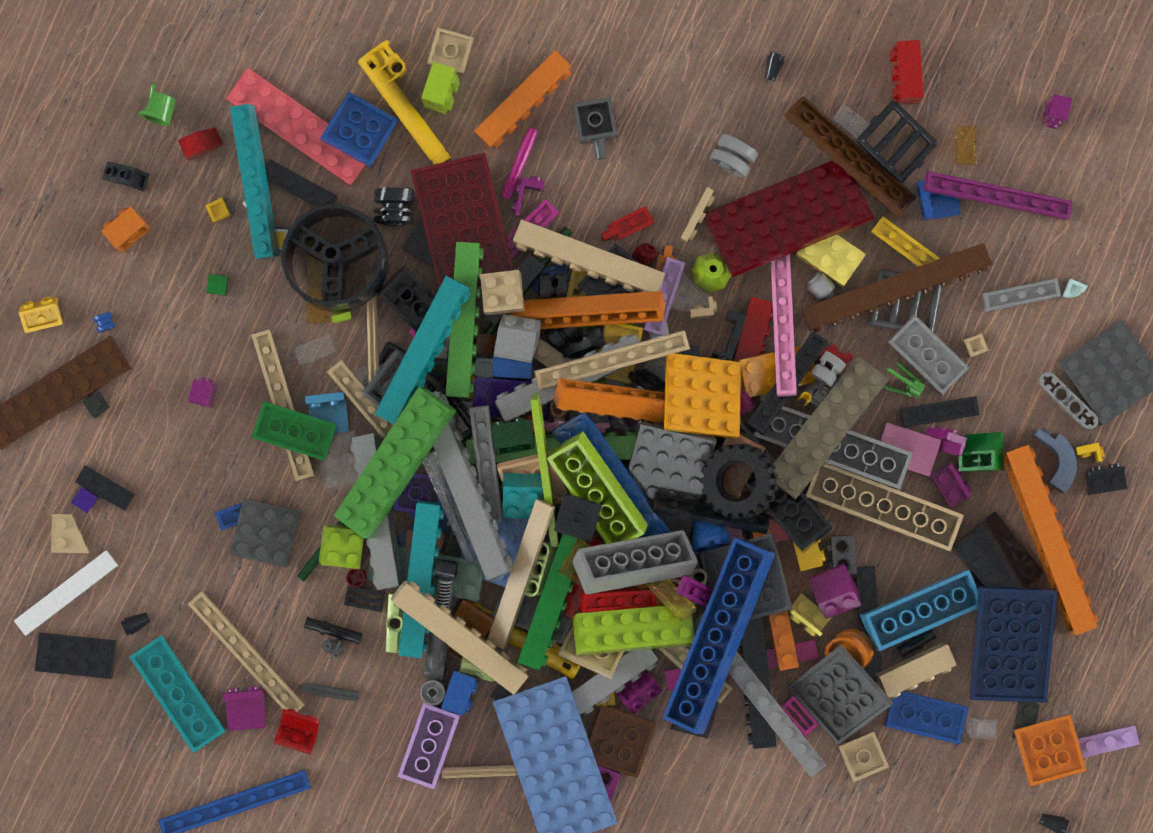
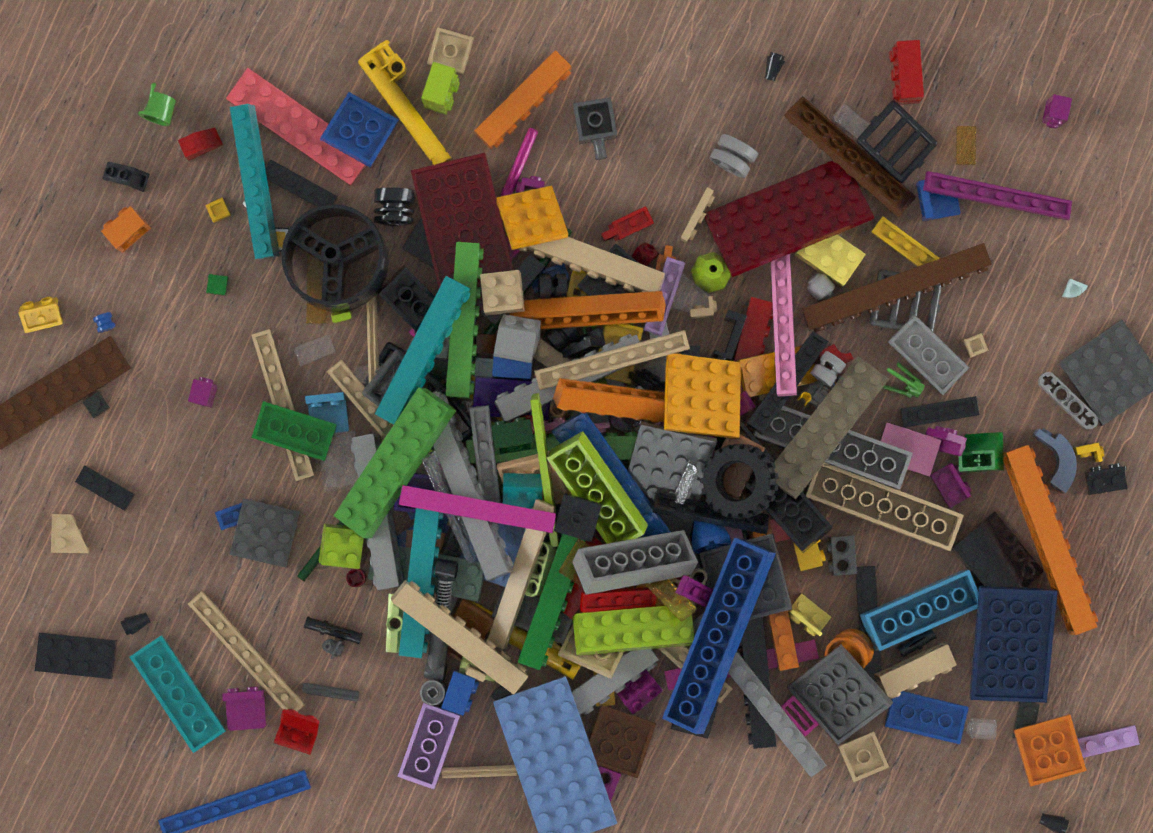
white tile [14,550,119,636] -> none
dark purple tile [71,487,99,513] -> none
black tile [344,586,386,612] -> none
magenta slope [809,563,861,619] -> none
light grey tile [982,278,1061,312] -> none
none -> dark pink tile [399,485,556,533]
none -> tan tile [465,664,486,682]
none -> light orange plate [496,186,568,250]
none -> clear plate [675,461,699,504]

